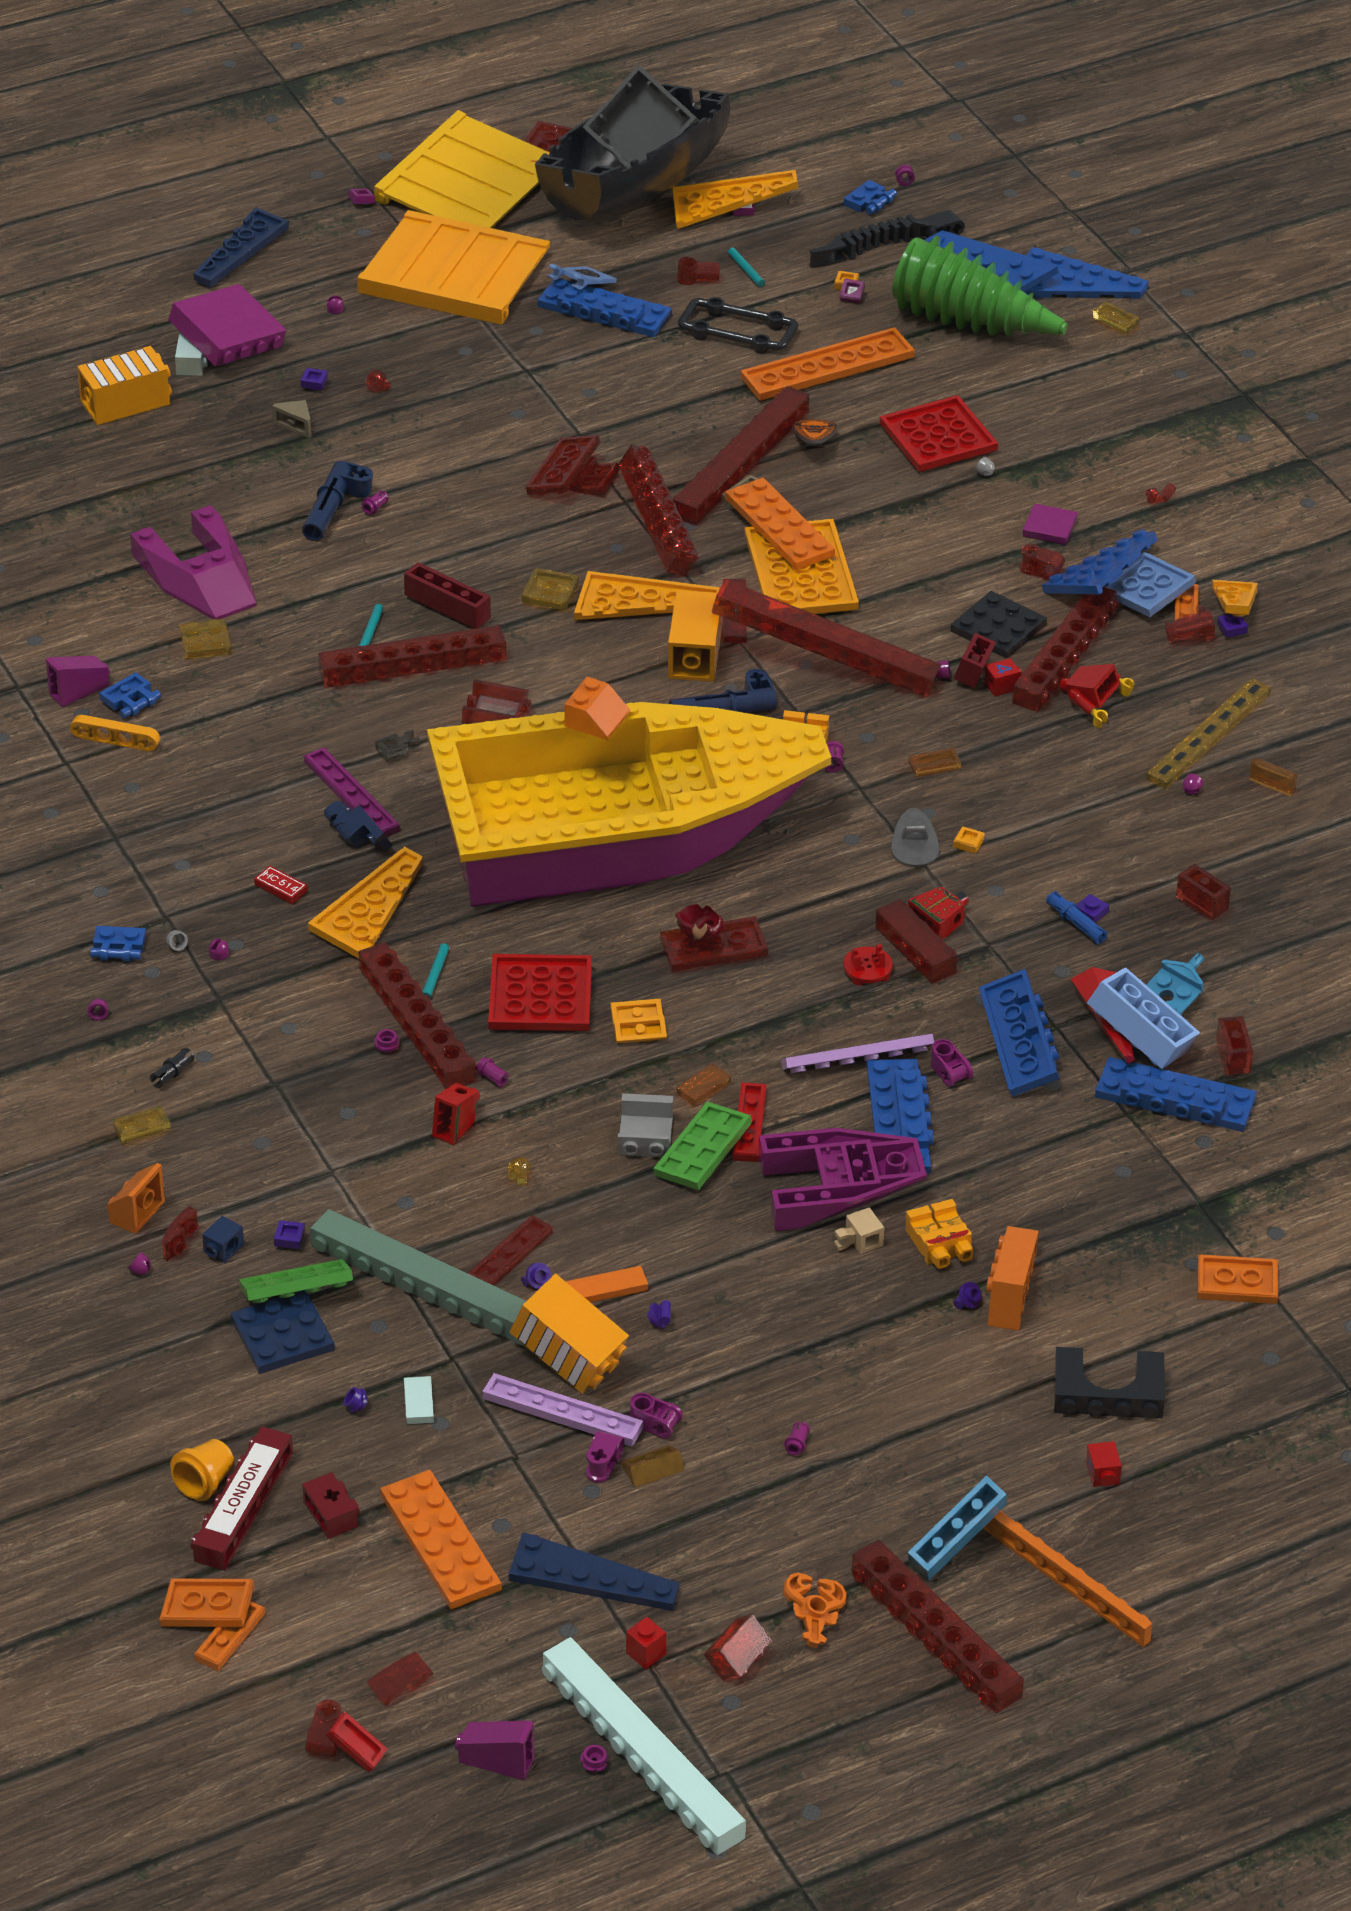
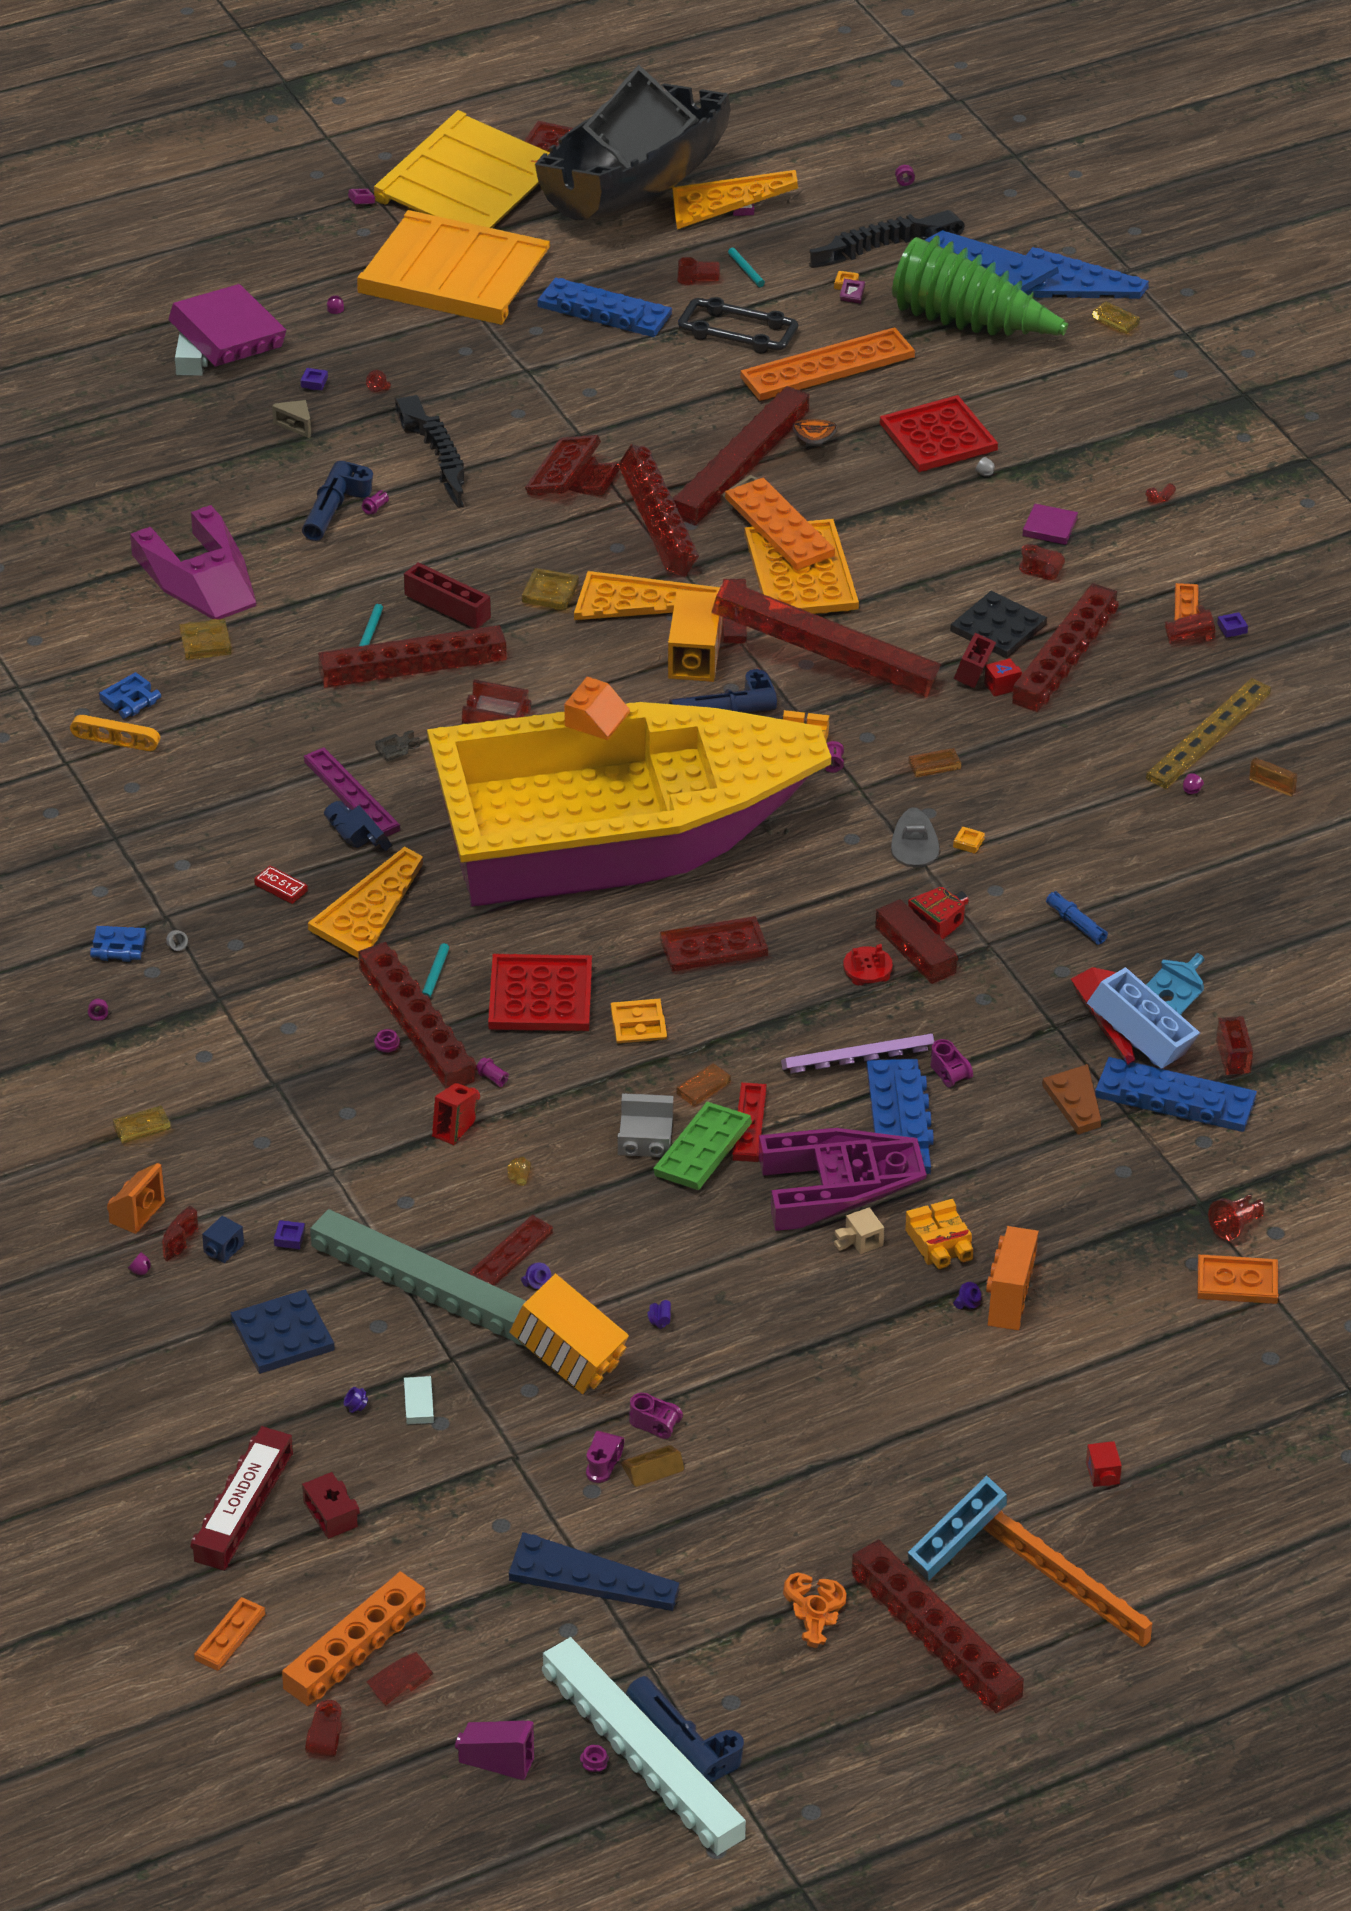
magenta slope [46,656,110,707] -> none
light orange brick [77,346,172,425] -> none
black pin [150,1048,195,1088] -> none
orange tile [159,1579,254,1627] -> none
light orange piece [170,1439,234,1501] -> none
dark blue wing [193,208,289,287] -> none
magenta hinge [209,938,229,960] -> none
bright green plate [239,1259,353,1303] -> none
red tile [326,1711,388,1772] -> none
orange plate [380,1470,502,1610] -> none
lavender plate [483,1373,643,1447] -> none
medium blue flag [547,264,617,290] -> none
orange tile [565,1266,648,1303] -> none
red brick [626,1617,666,1670] -> none
dark red hair [675,904,724,941] -> none
clear red brick [703,1614,772,1681] -> none
magenta pin [784,1421,810,1456] -> none
blue plate [844,180,897,215] -> none
magenta hinge [934,660,951,679] -> none
blue plate [979,969,1060,1097] -> none
blue wing [1041,529,1158,594] -> none
black arch [1054,1347,1165,1419] -> none
red torso [1060,664,1134,728] -> none
dark purple plate [1077,894,1109,923] -> none
medium blue plate [1101,552,1196,617] -> none
clear red brick [1176,864,1231,920] -> none
light orange wing [1212,580,1258,617] -> none
none -> orange brick [282,1571,426,1706]
none -> black piece [395,395,464,508]
none -> dark blue piece [626,1676,744,1783]
none -> dark orange wing [1042,1064,1101,1135]
none -> clear red piece [1208,1194,1264,1241]

